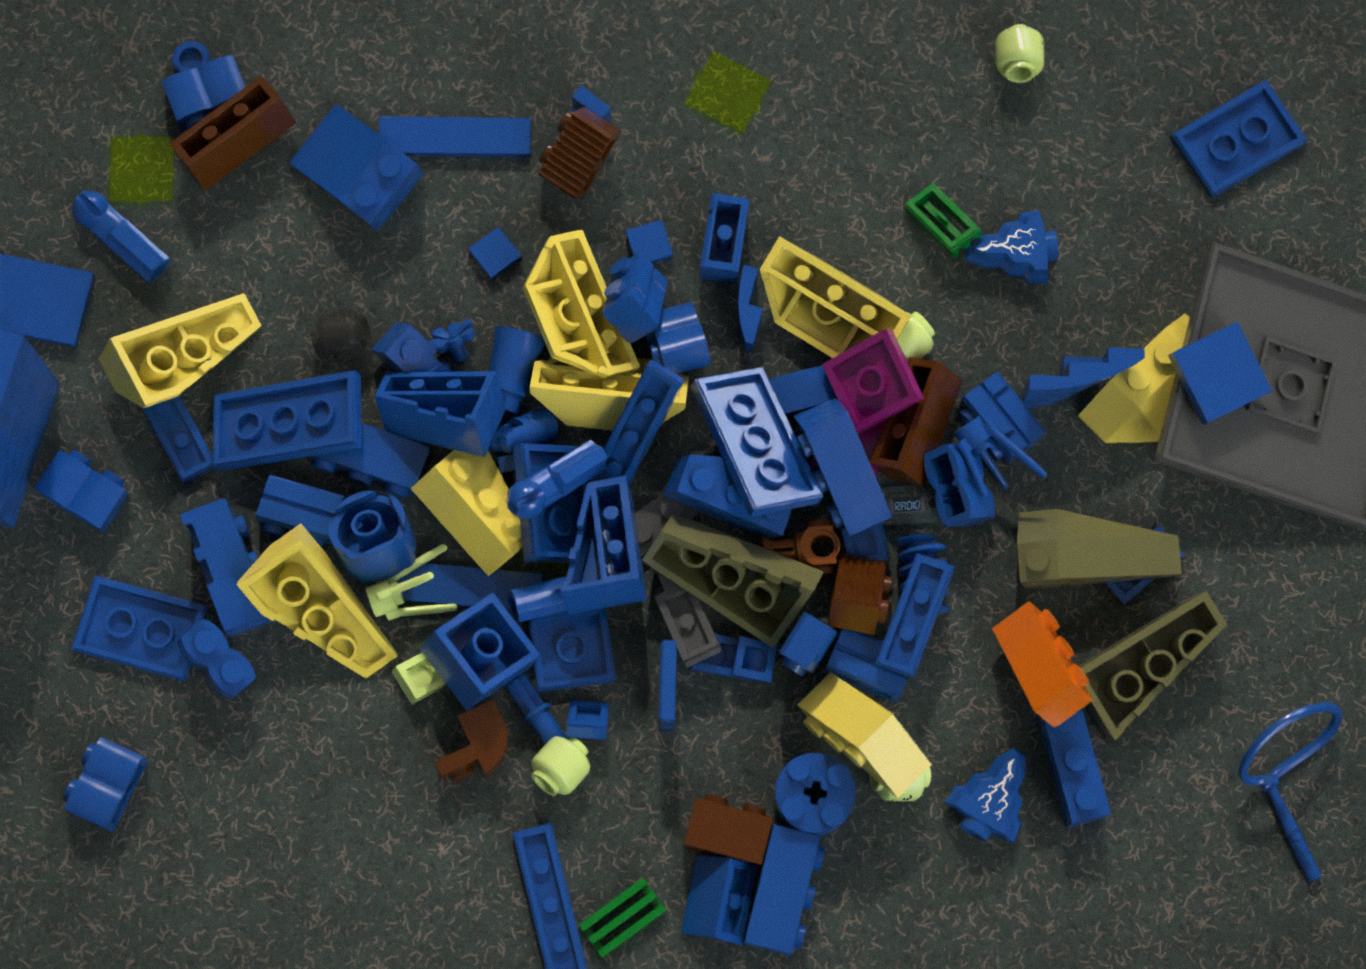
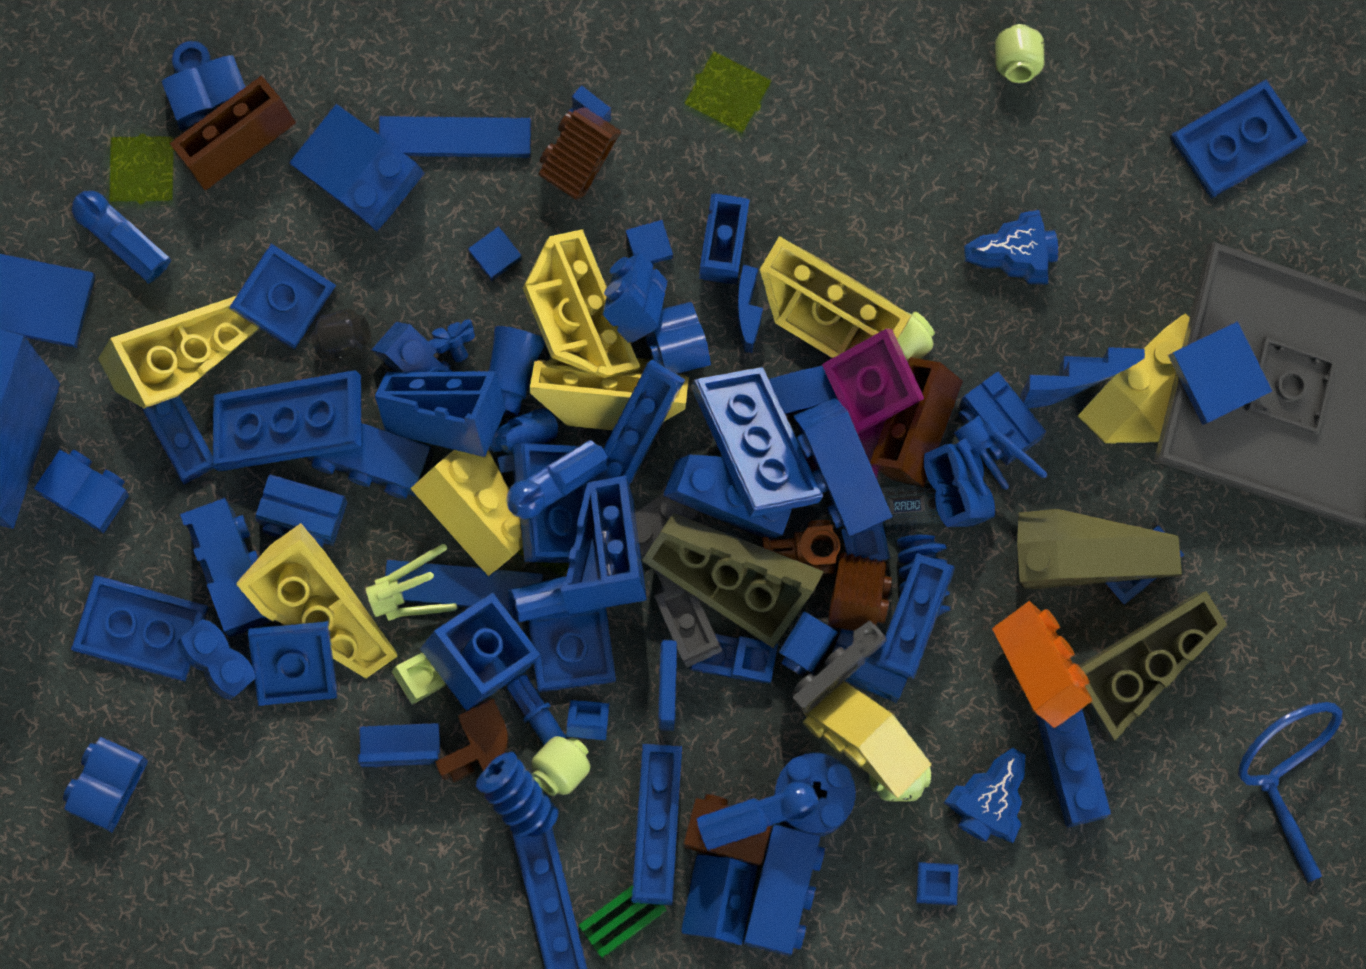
blue brick [328,491,416,585] -> none
green tile [904,183,982,258] -> none
none -> blue tile [229,243,336,350]
none -> blue tile [248,621,338,706]
none -> blue panel [358,723,441,768]
none -> blue piece [476,752,558,837]
none -> blue tile [632,744,682,905]
none -> blue piece [697,782,818,851]
none -> dark grey hinge [792,621,886,714]
none -> blue tile [916,862,958,906]

